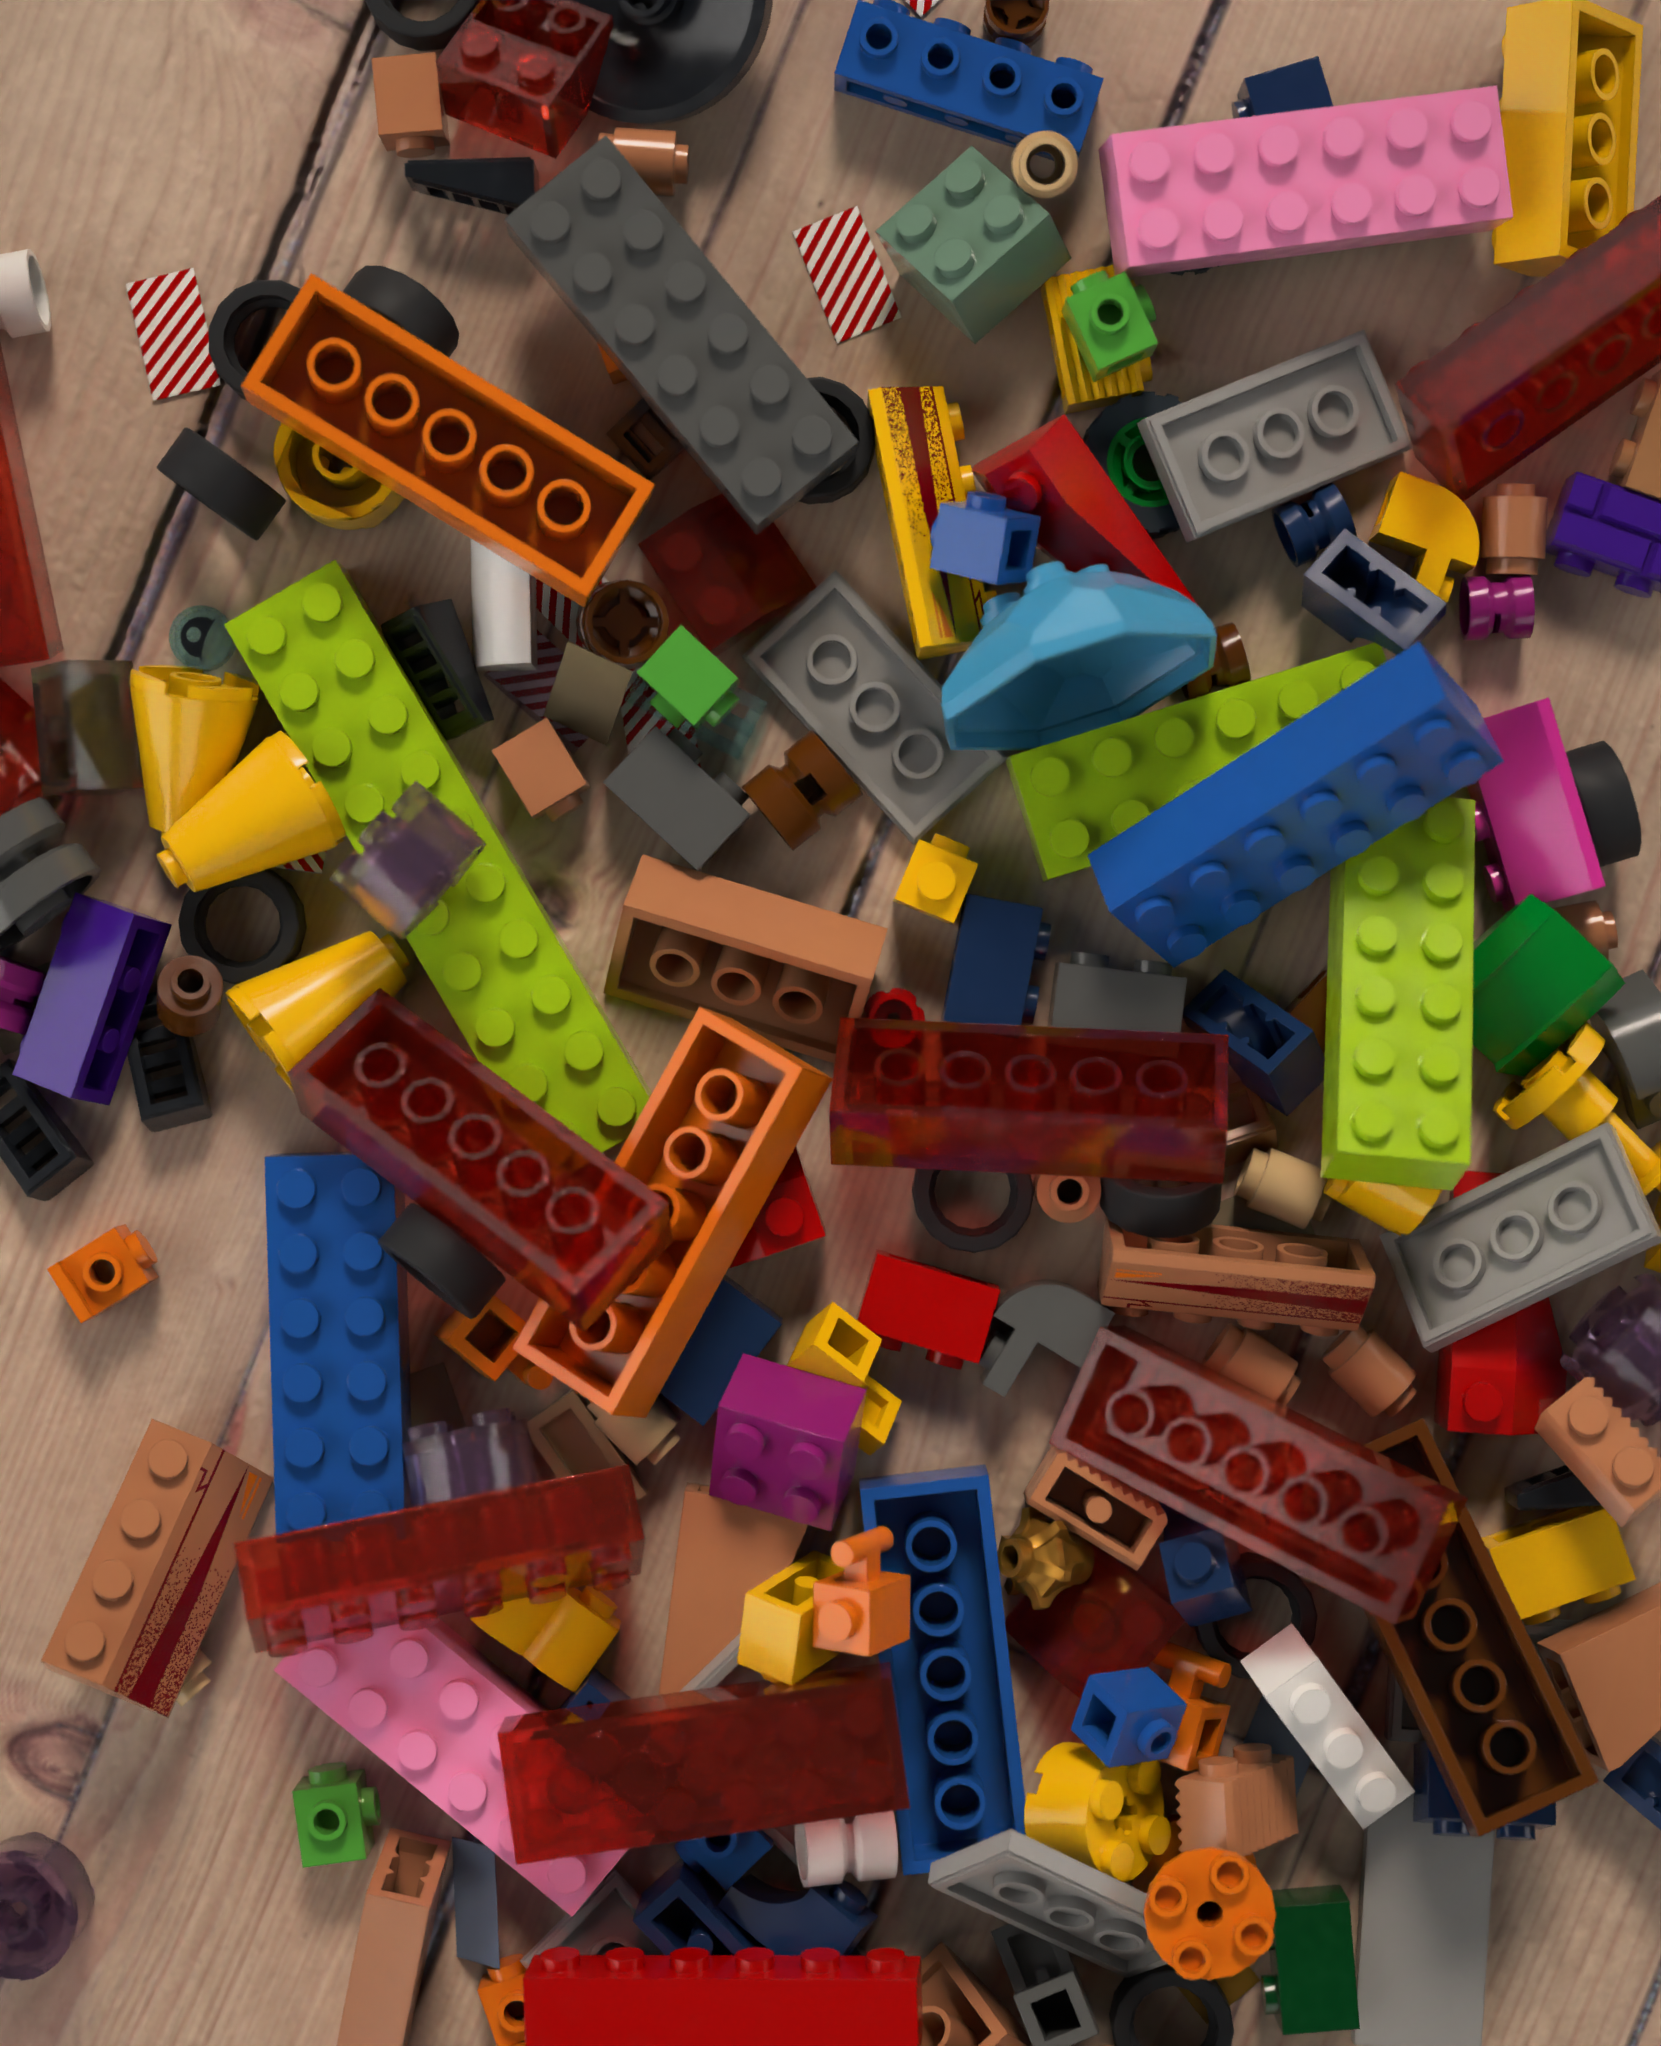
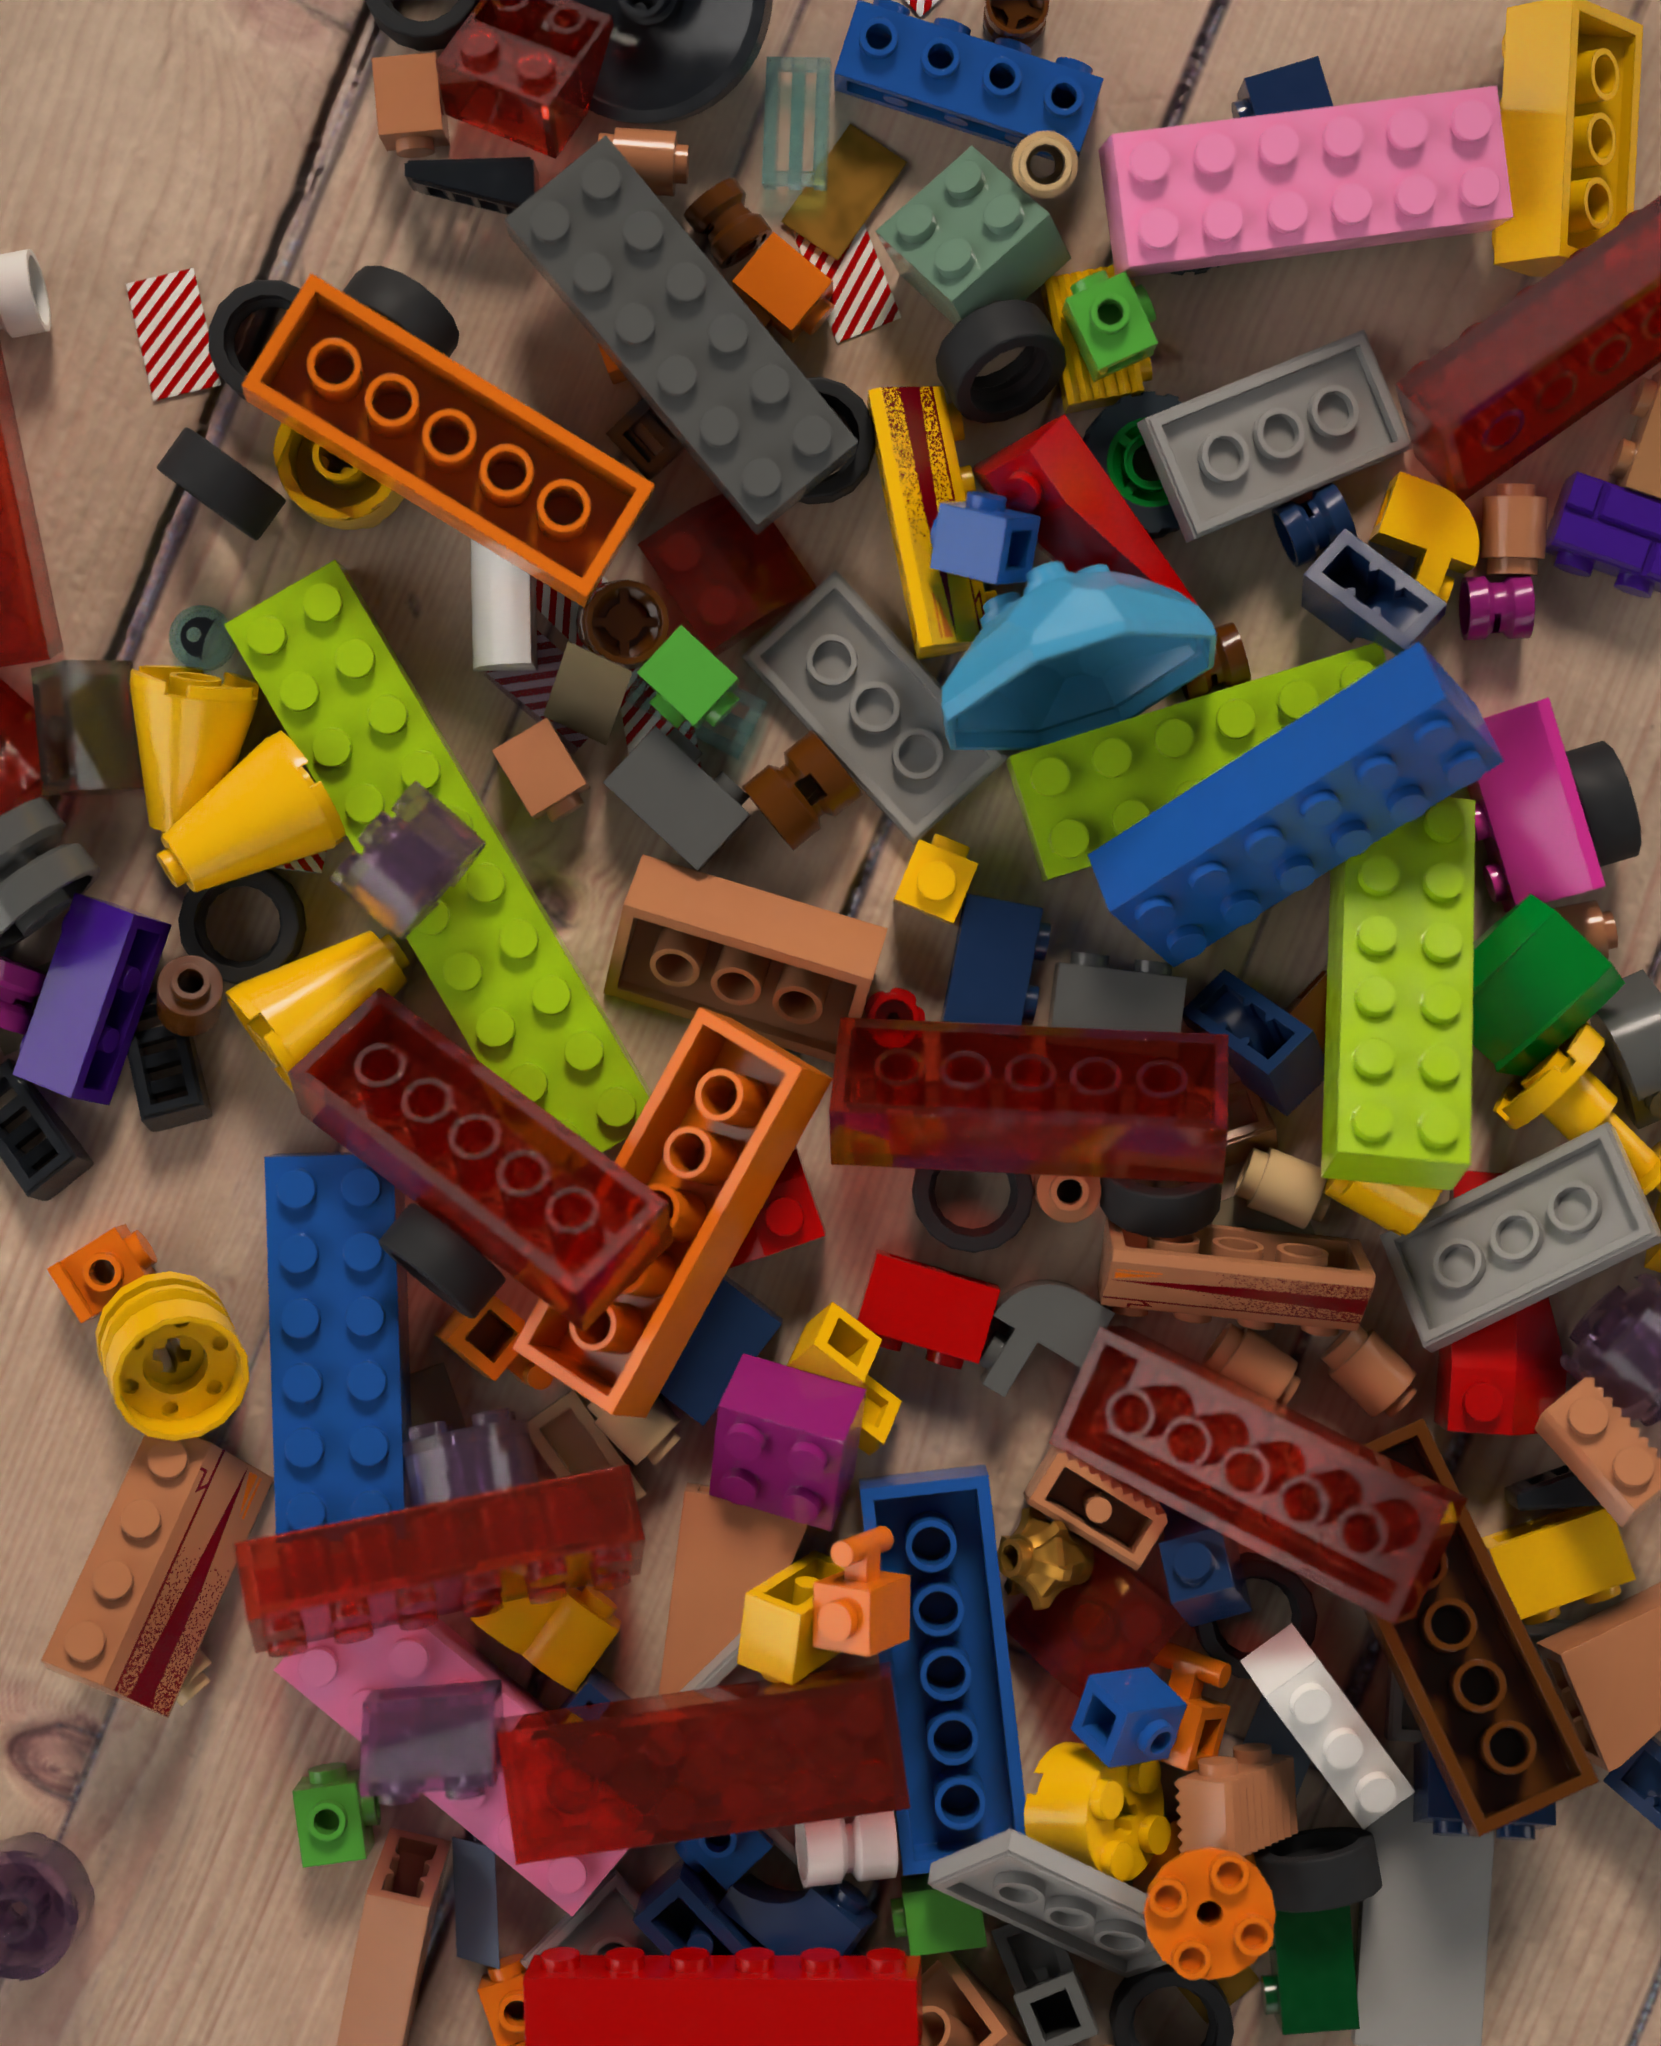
black slope [380,599,494,741] -> none
none -> yellow wheel [95,1271,249,1441]
none -> clear purple slope [359,1679,507,1805]
none -> reddish brown wheel [683,178,772,269]
none -> orange brick [732,231,834,343]
none -> clear light blue tile [762,57,832,191]
none -> pearl gold sticker [781,123,907,261]
none -> bright green brick [890,1873,987,1956]
none -> black tyre [935,299,1066,424]
none -> black tyre [1254,1827,1383,1913]

